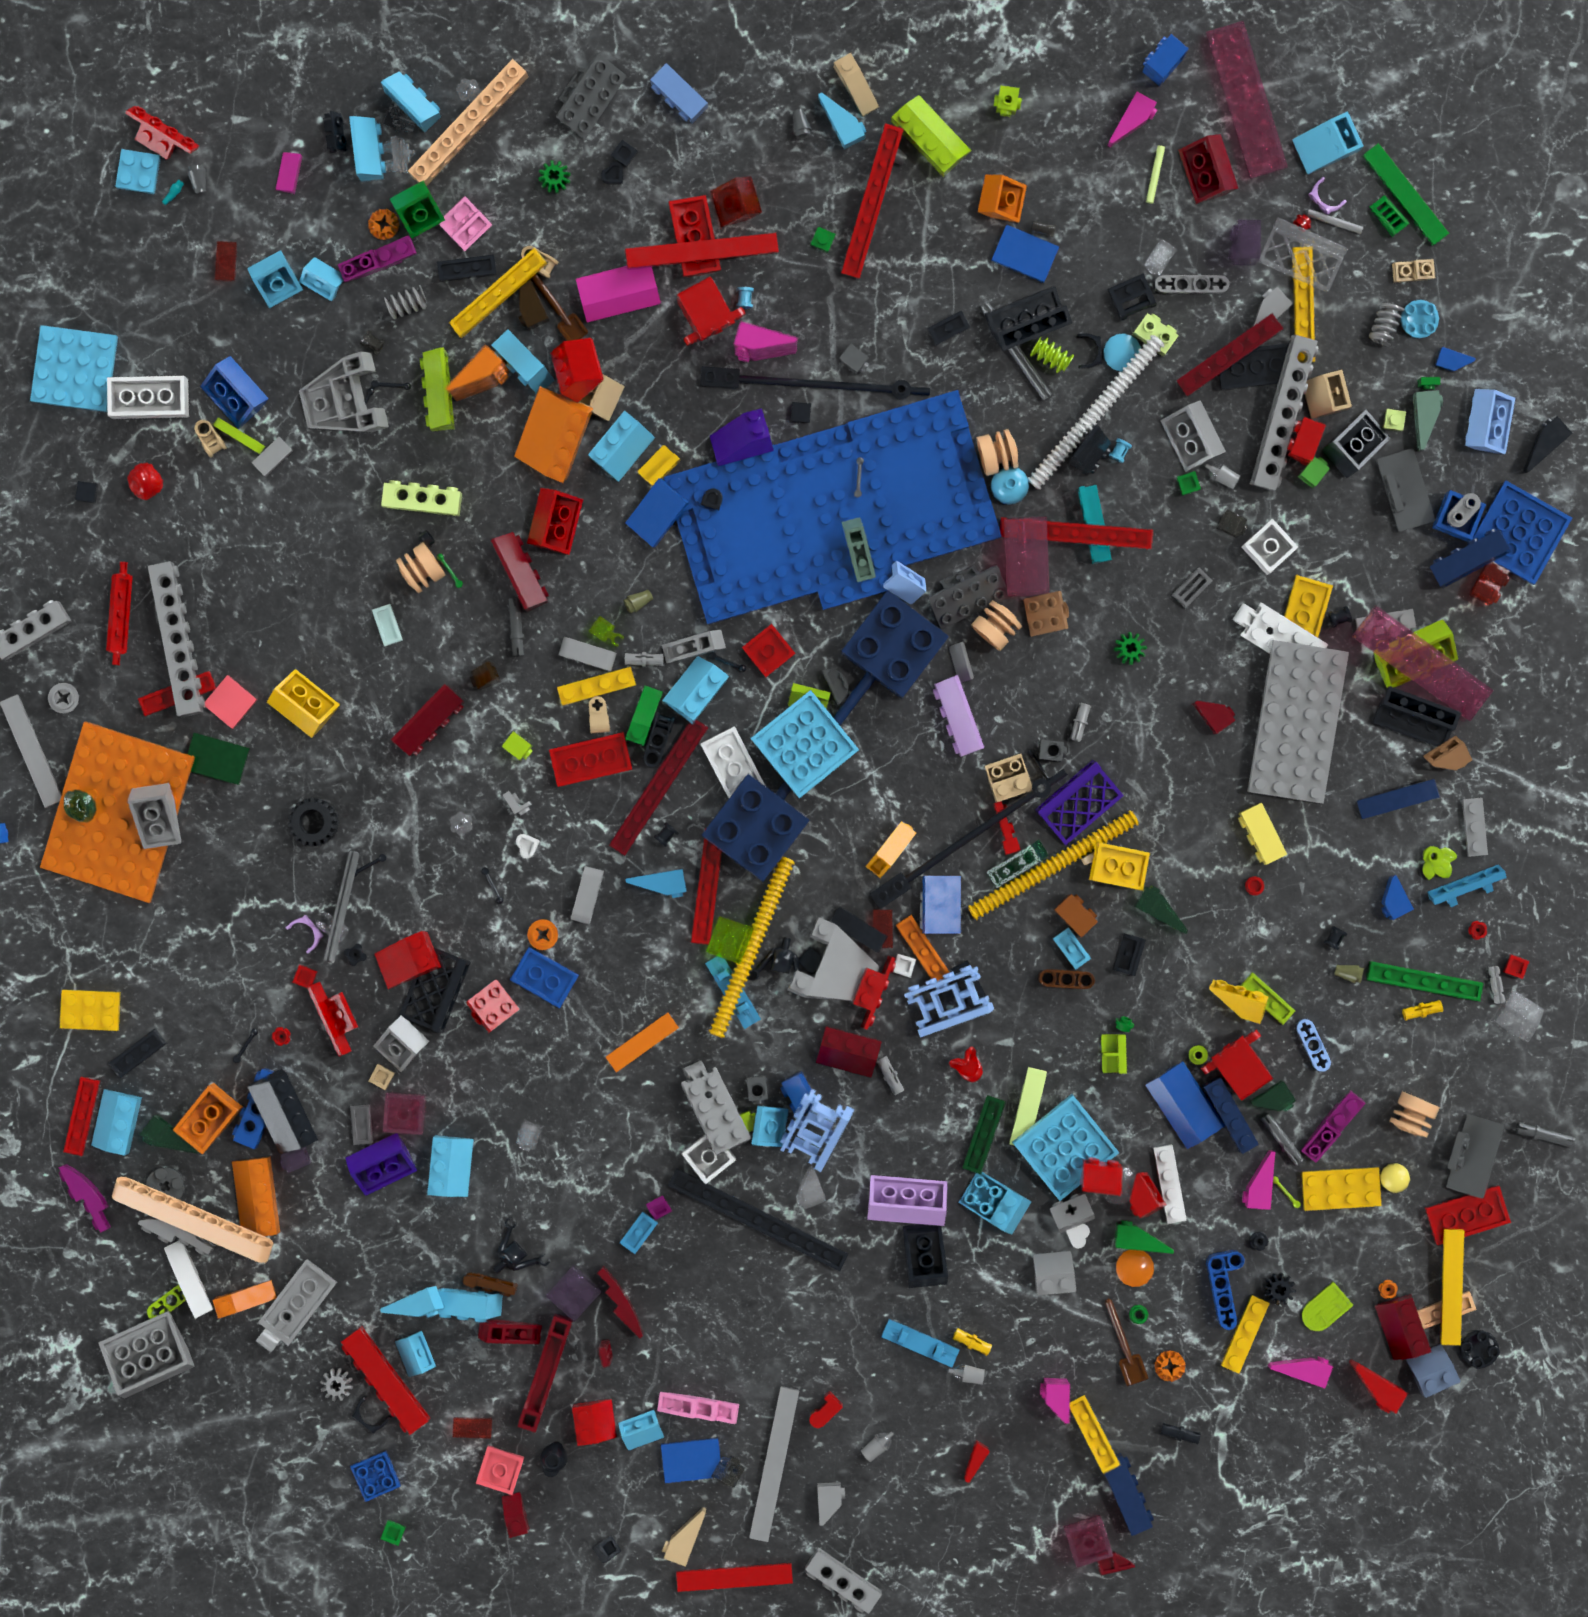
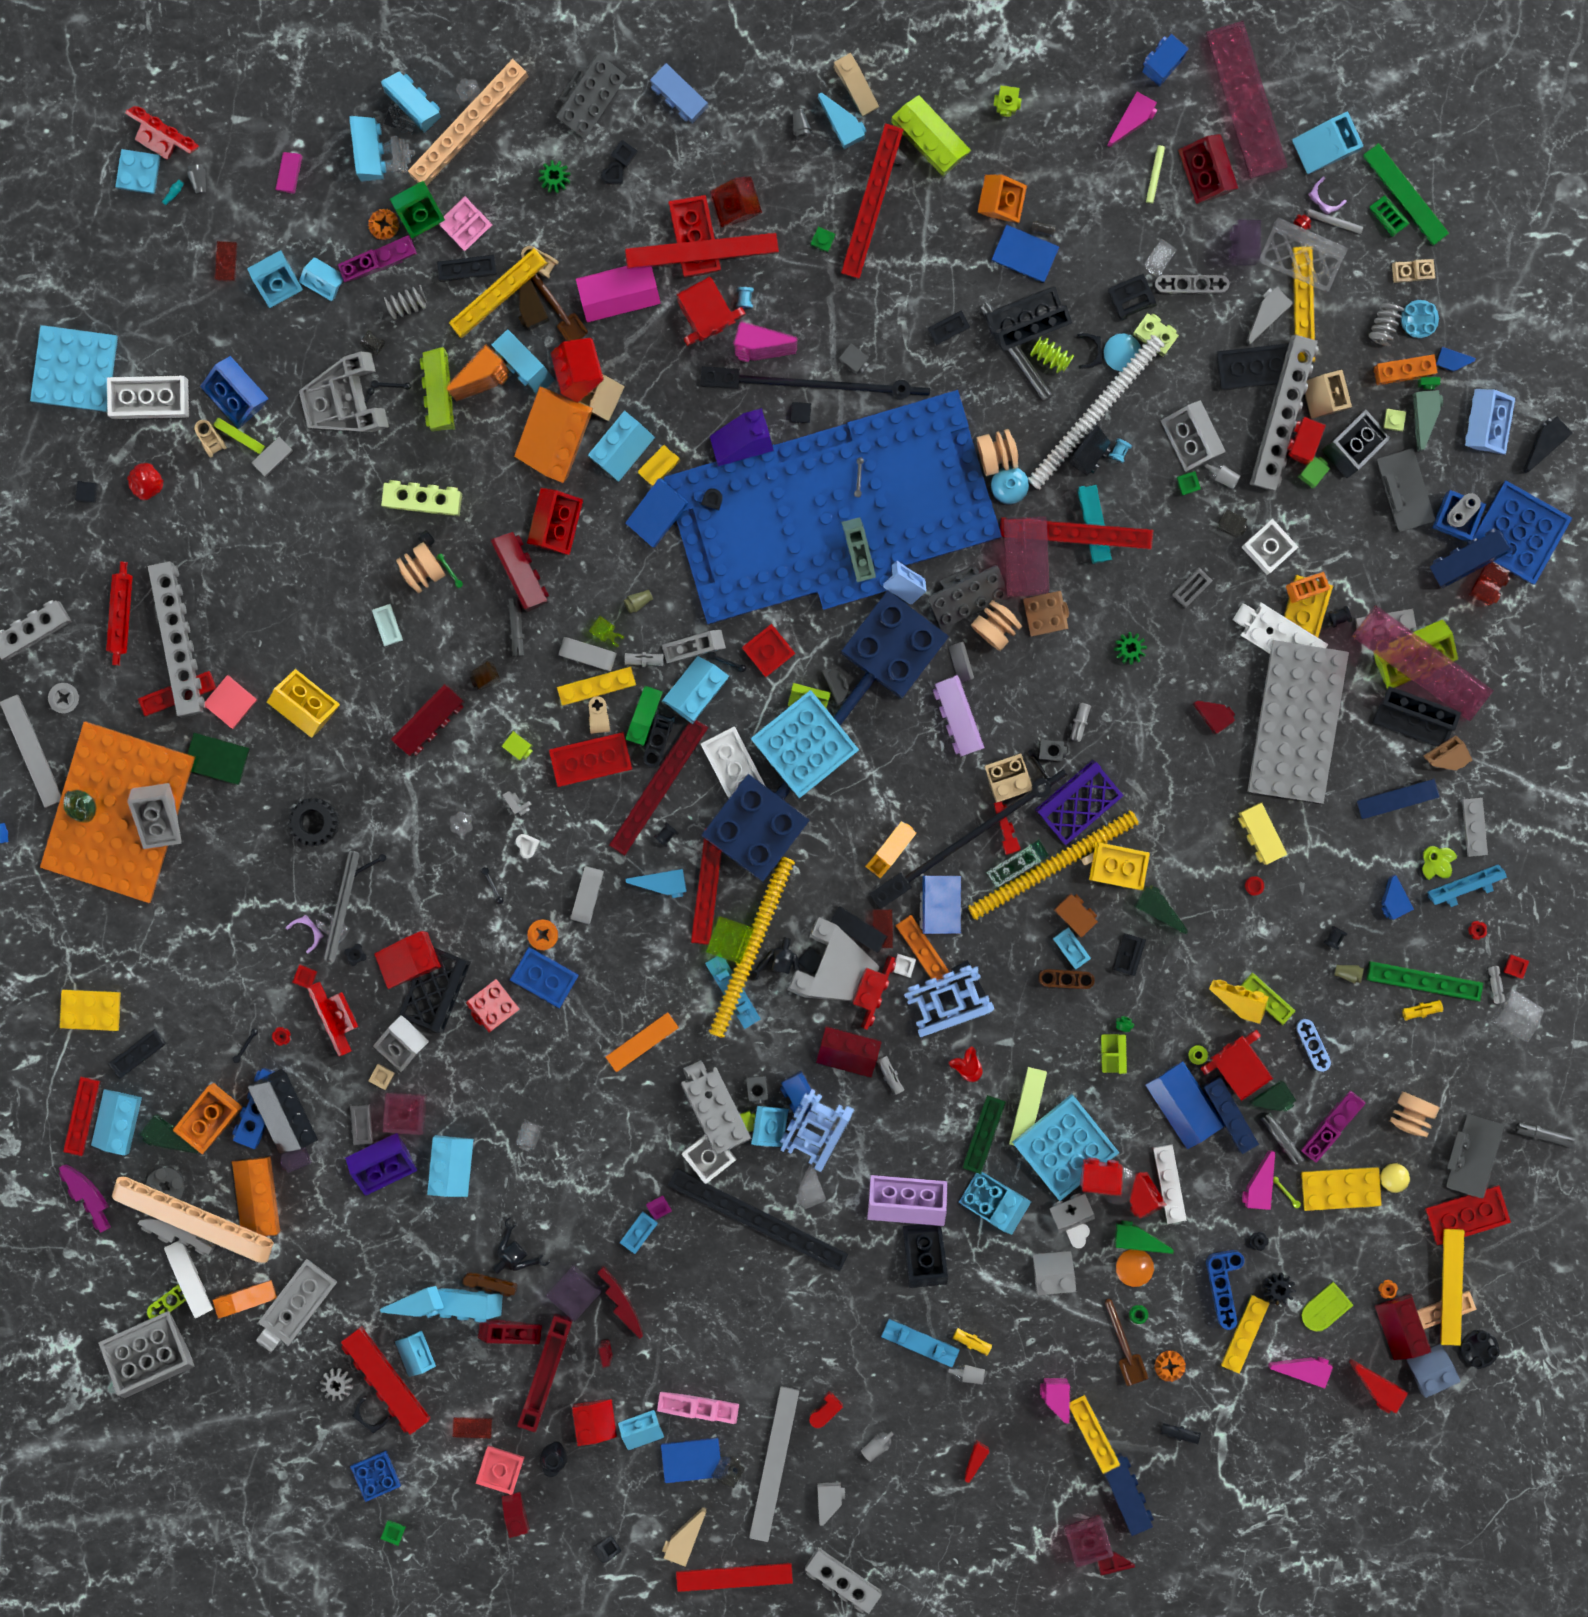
black hinge [323,111,346,153] -> none
dark red arch [1176,313,1284,397] -> none
none -> orange slope [1286,572,1330,603]
none -> orange brick [1374,354,1438,386]

